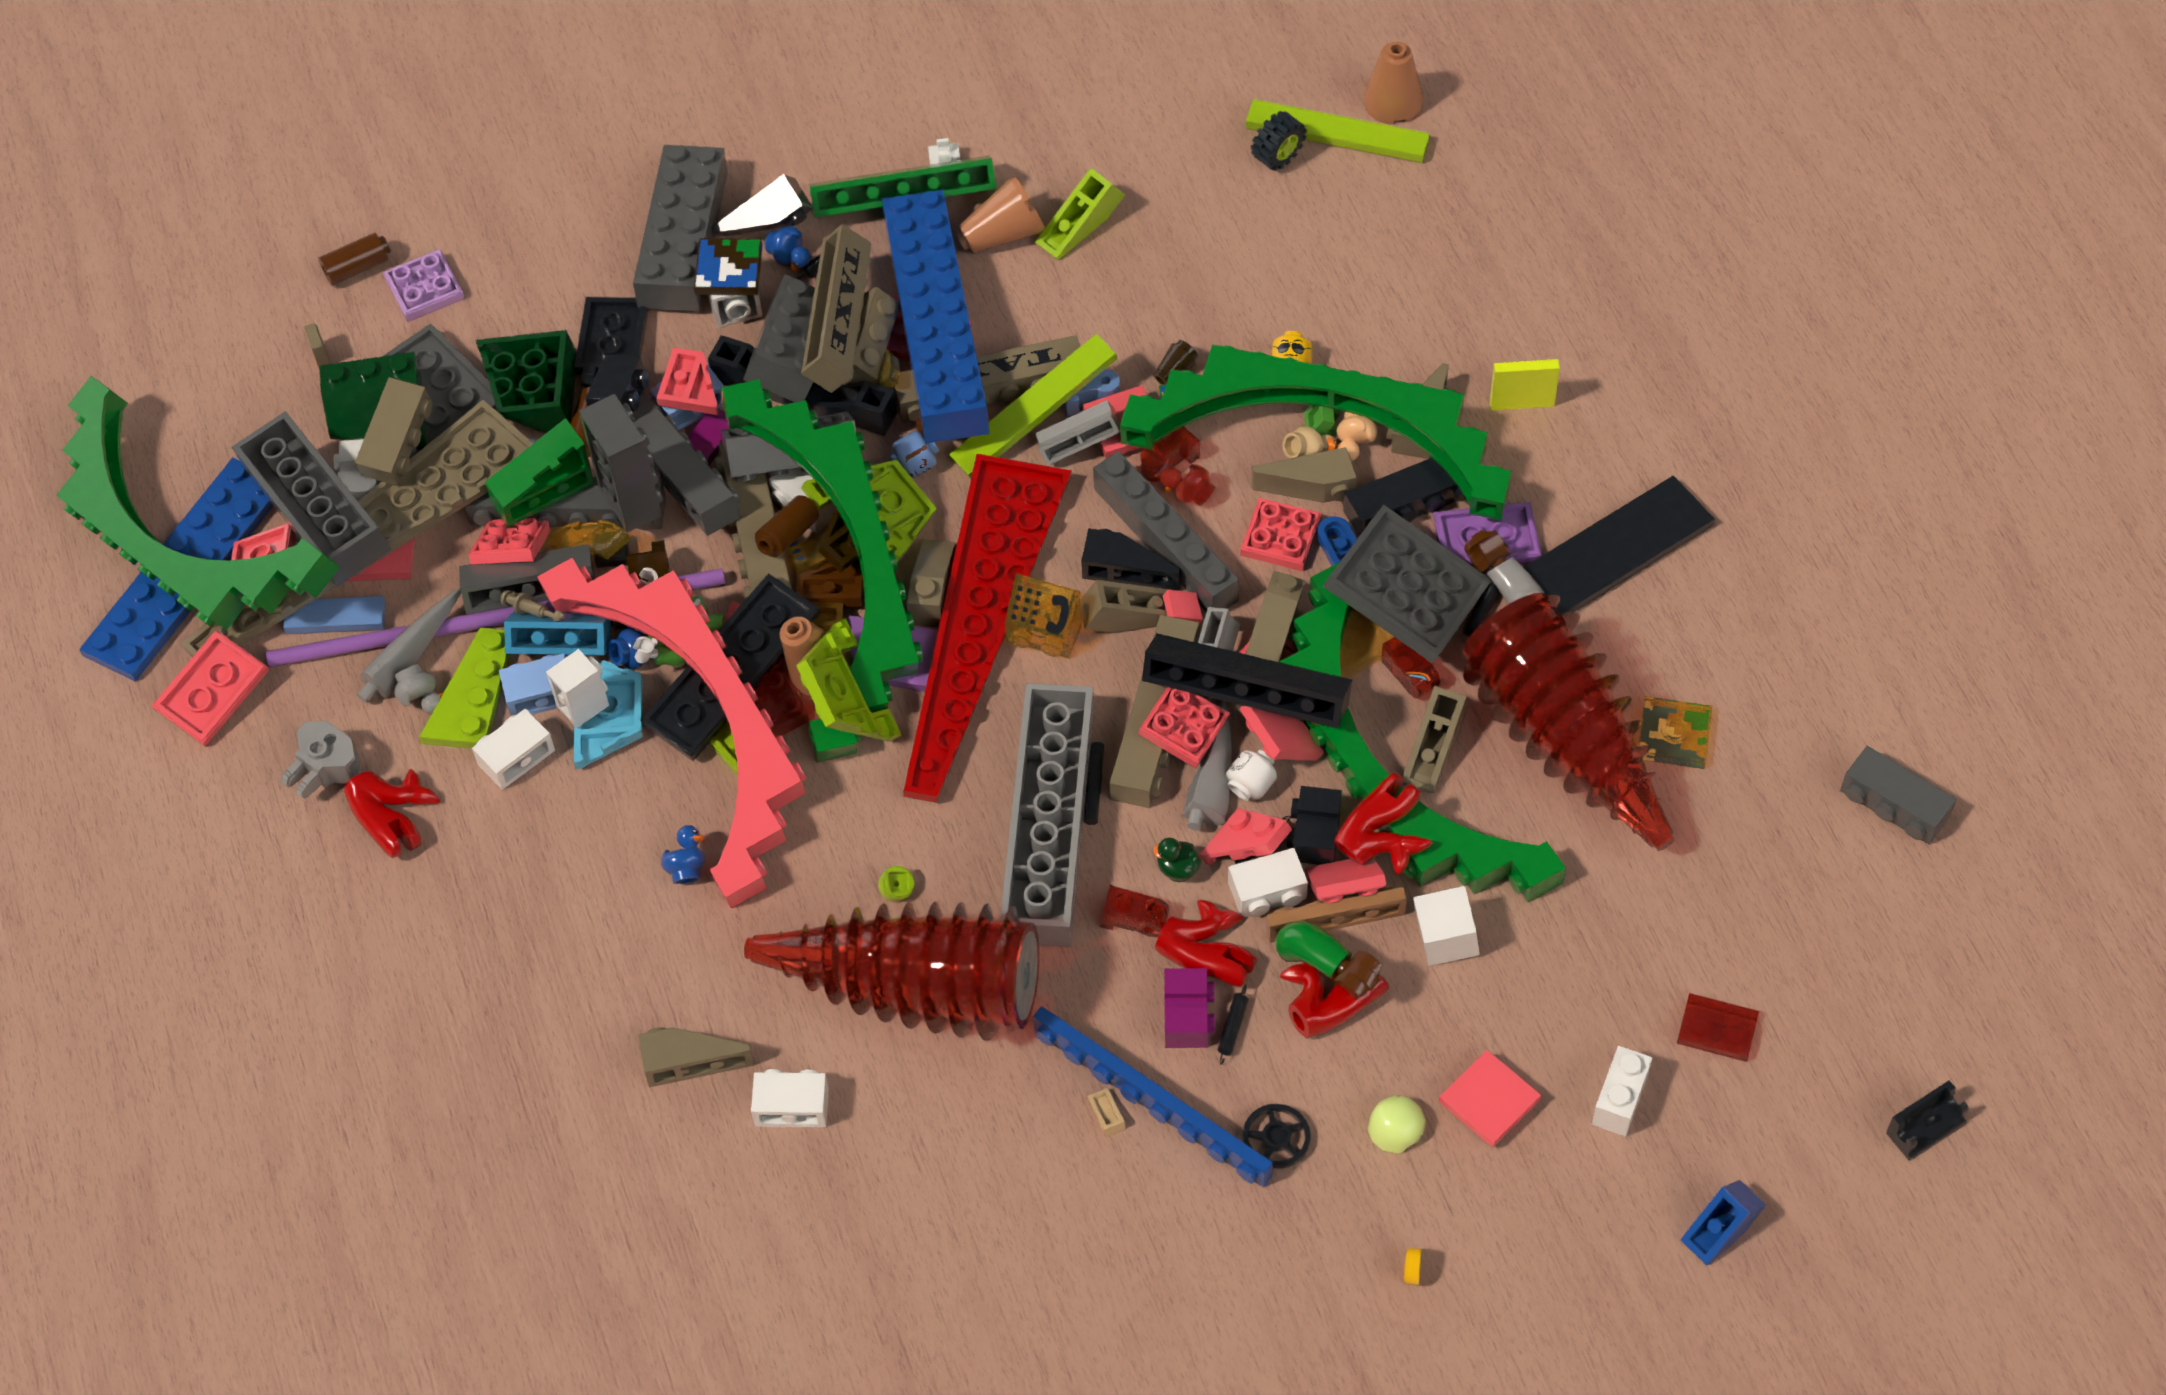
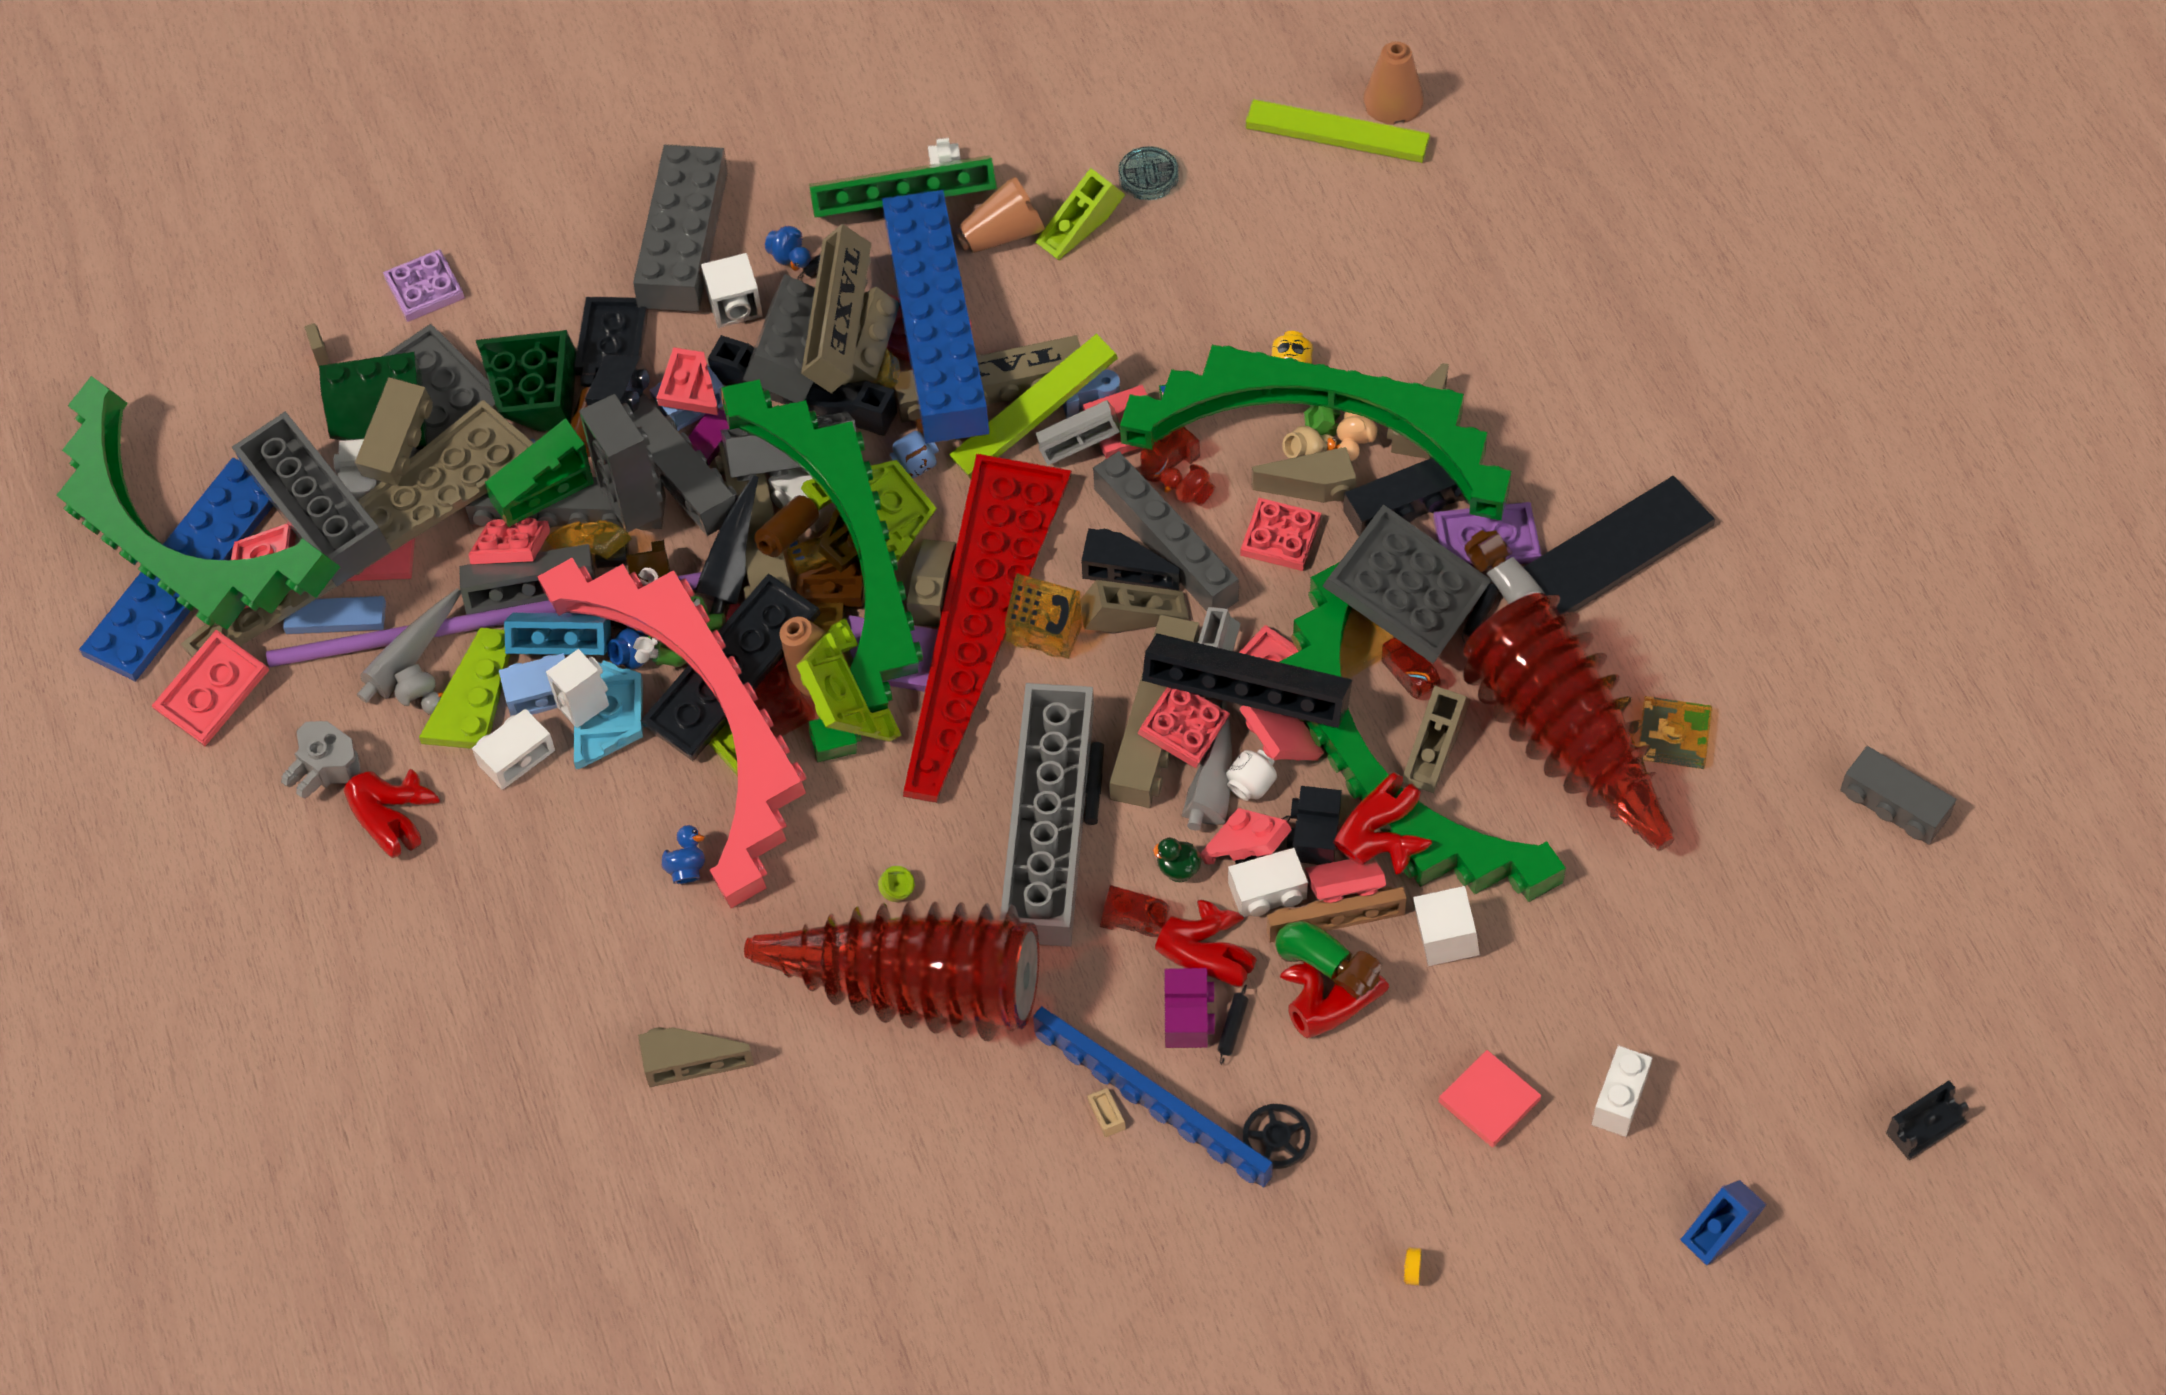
reddish brown brick [318,232,391,286] -> none
dark tan piece [500,590,565,622] -> none
tile [694,238,763,295] -> none
slope [711,174,814,236] -> none
white brick [751,1069,829,1127] -> none
dark brown cone [1153,340,1198,385] -> none
coral tile [1163,590,1203,625] -> none
dark tan slope [1246,570,1305,662] -> none
black wheel [1251,111,1307,171] -> none
blue plate [1318,516,1357,566] -> none
yellowish green hair [1367,1095,1426,1154] -> none
neon yellow tile [1490,359,1560,411] -> none
clear red plate [1676,993,1759,1062] -> none
none -> black piece [695,475,759,615]
none -> clear light blue tile [1118,146,1179,200]

